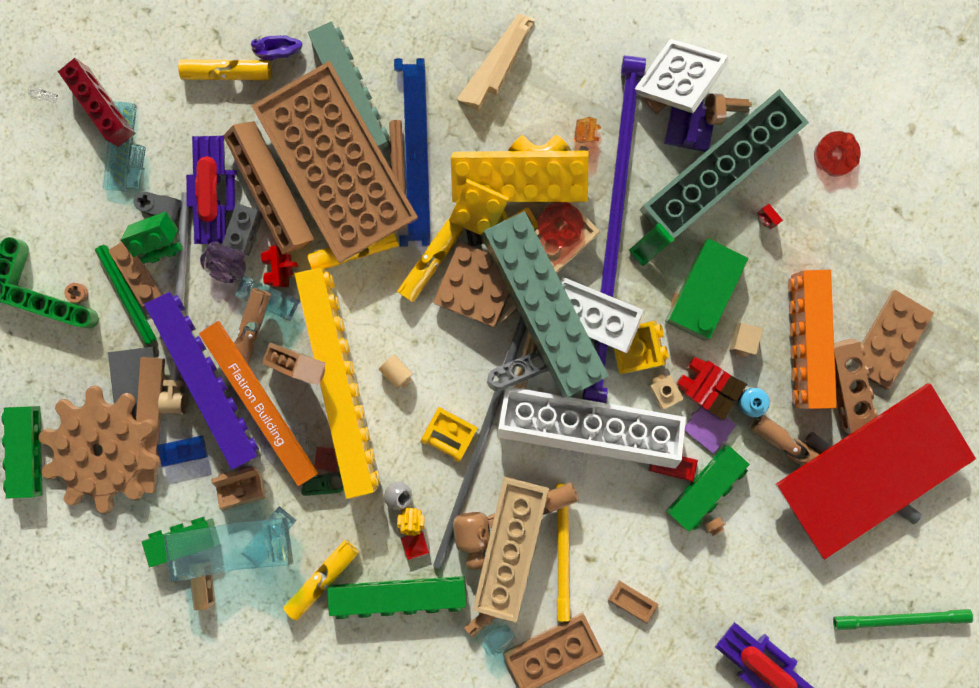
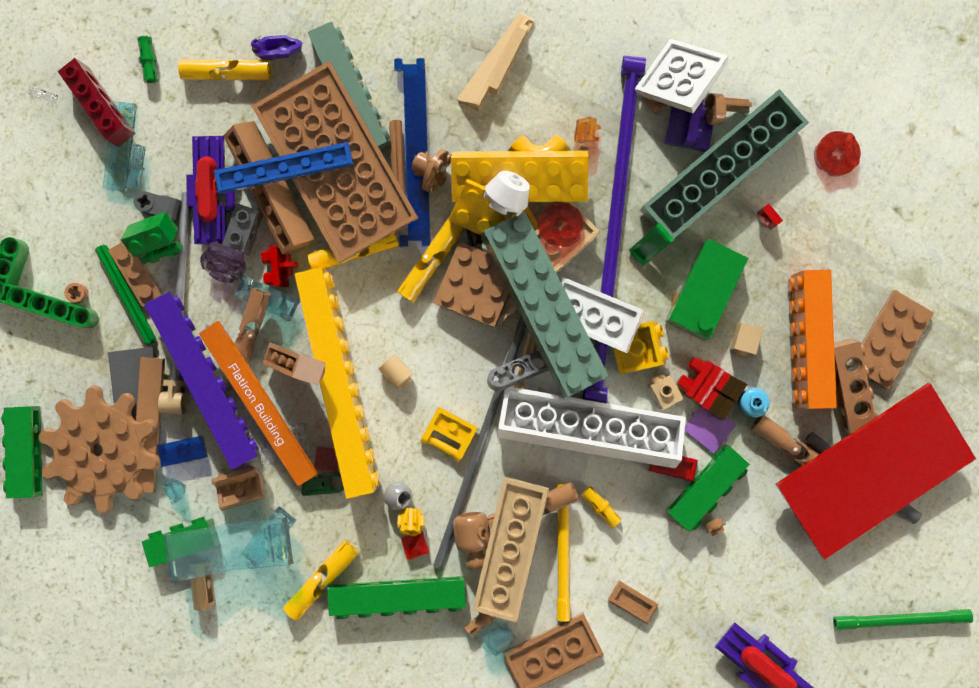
none -> green pin [137,36,158,83]
none -> clear light blue slope [163,478,186,504]
none -> blue tile [214,142,354,194]
none -> medium nougat plate [412,149,452,193]
none -> white cone [484,171,530,216]
none -> yellow pin [581,486,622,528]

